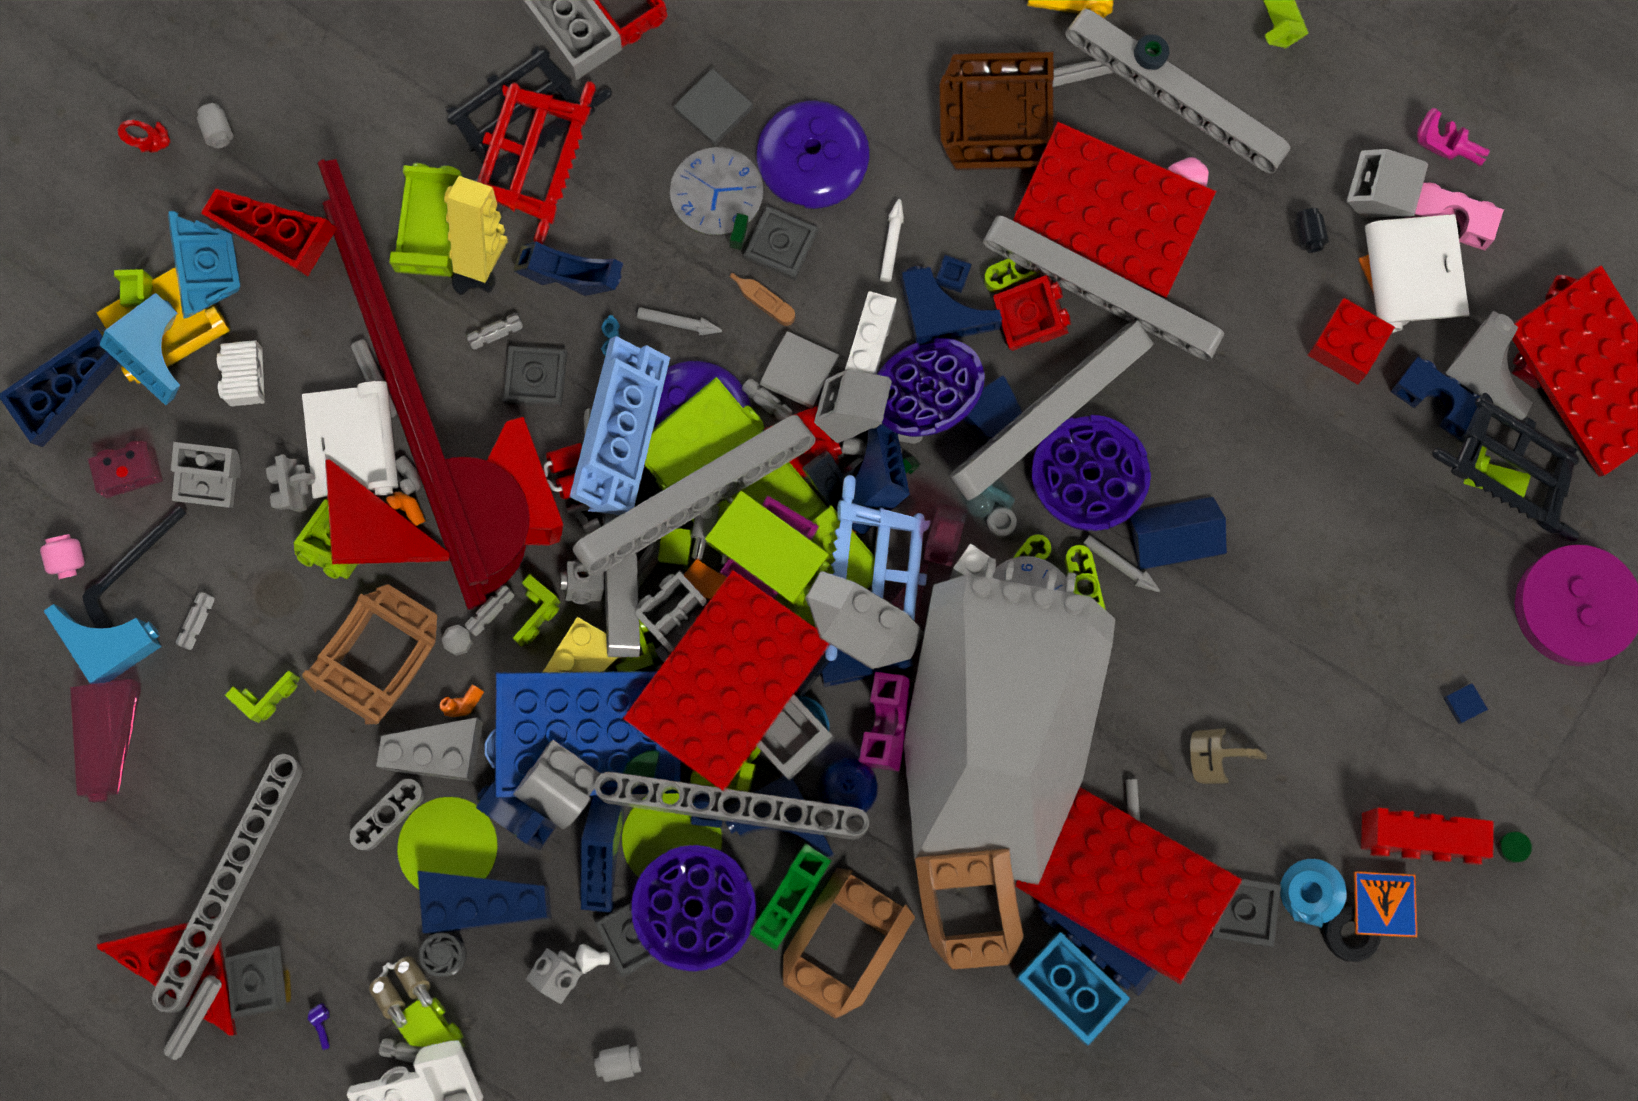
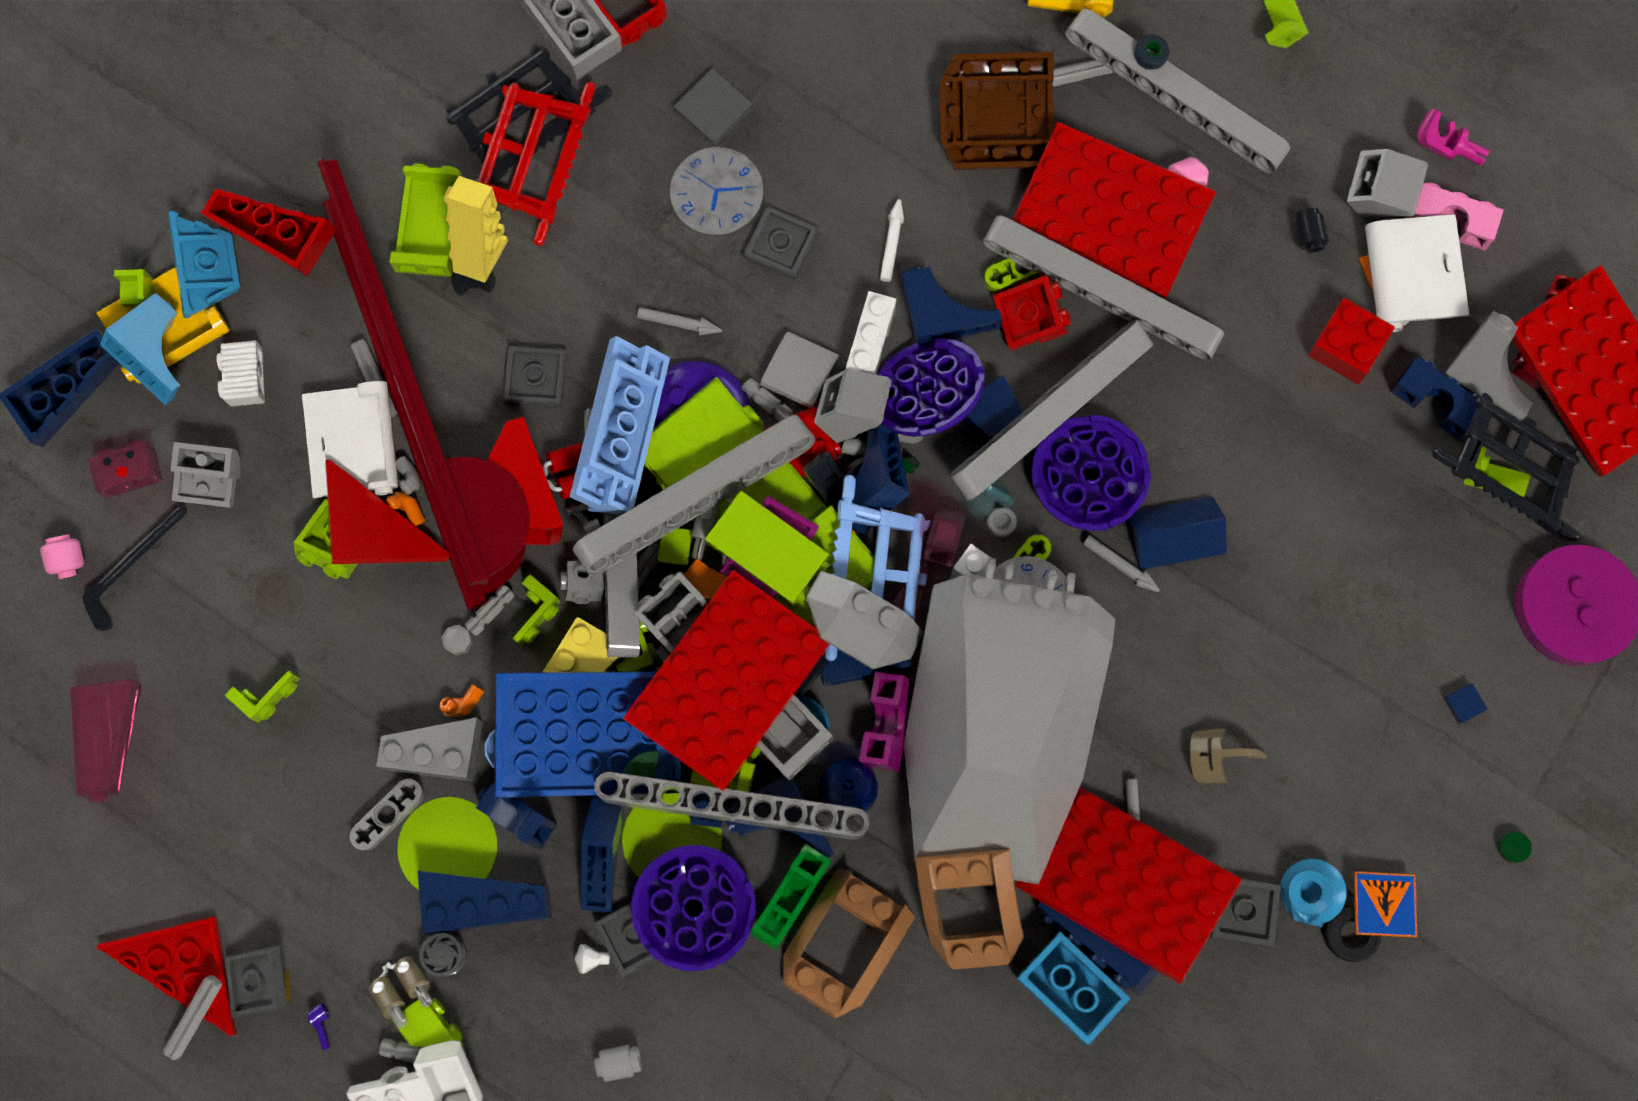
dark azure arch [44,604,162,688] -> none
red piece [118,120,171,153] -> none
light grey beam [152,754,303,1013] -> none
light grey axle [176,592,214,650] -> none
light grey brick [197,103,233,148] -> none
light grey hips [266,455,315,512] -> none
medium nougat wedge [302,584,437,724] -> none
light grey axle [467,313,523,349] -> none
light grey brick [513,740,601,829] -> none
dark blue arch [514,242,623,296] -> none
light grey brick [526,948,582,1004] -> none
dark azure piece [601,315,620,356] -> none
dark green tile [730,213,748,250] -> none
medium nougat piece [730,273,795,326] -> none
dark purple brick [757,101,869,209] -> none
dark blue tile [936,255,972,293] -> none
lime beam [1064,545,1106,610] -> none
red wedge [1361,807,1494,865] -> none

